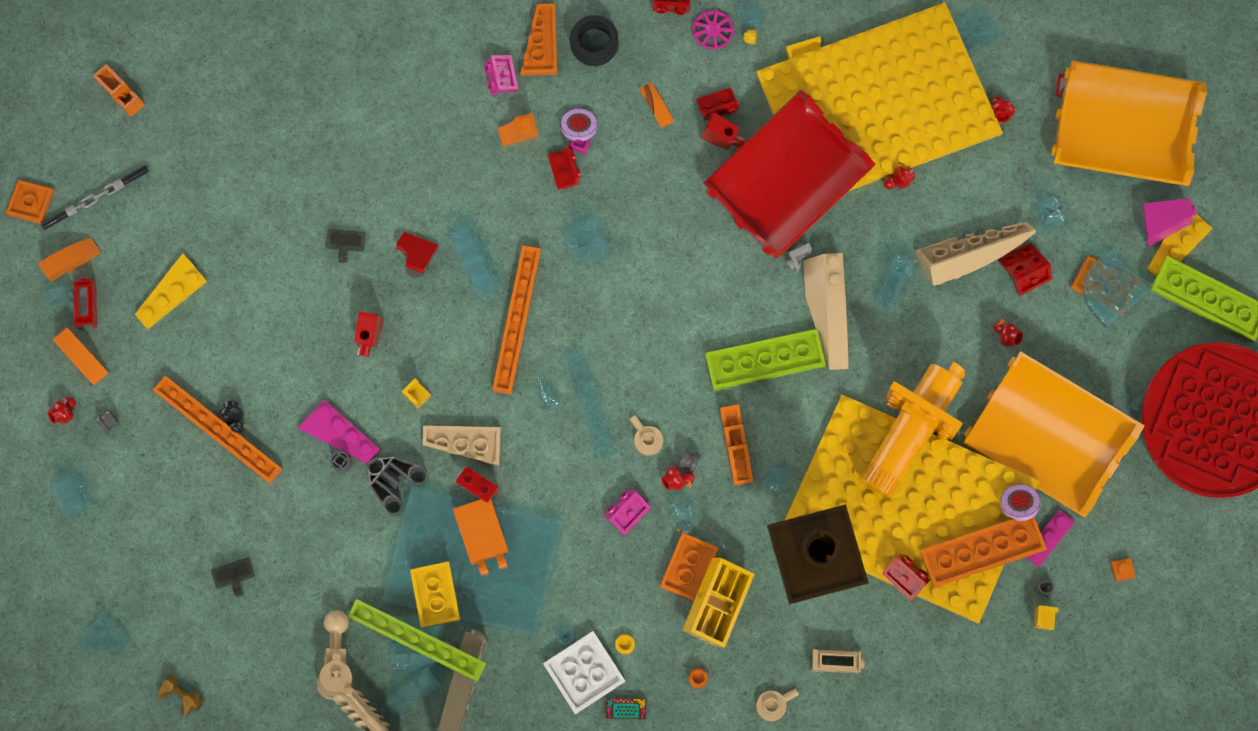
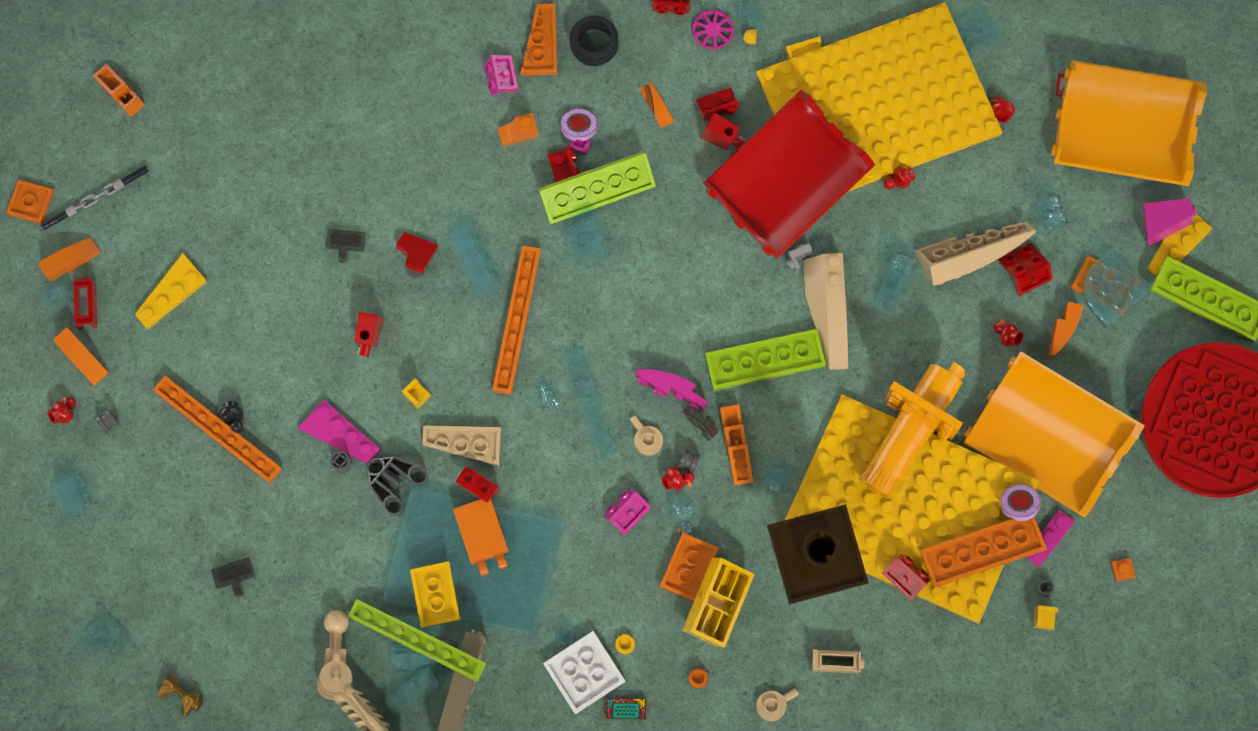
none -> lime plate [538,151,656,224]
none -> dark pink slope [635,369,708,412]
none -> clear smoke plate [682,406,718,441]
none -> orange slope [1048,302,1084,360]

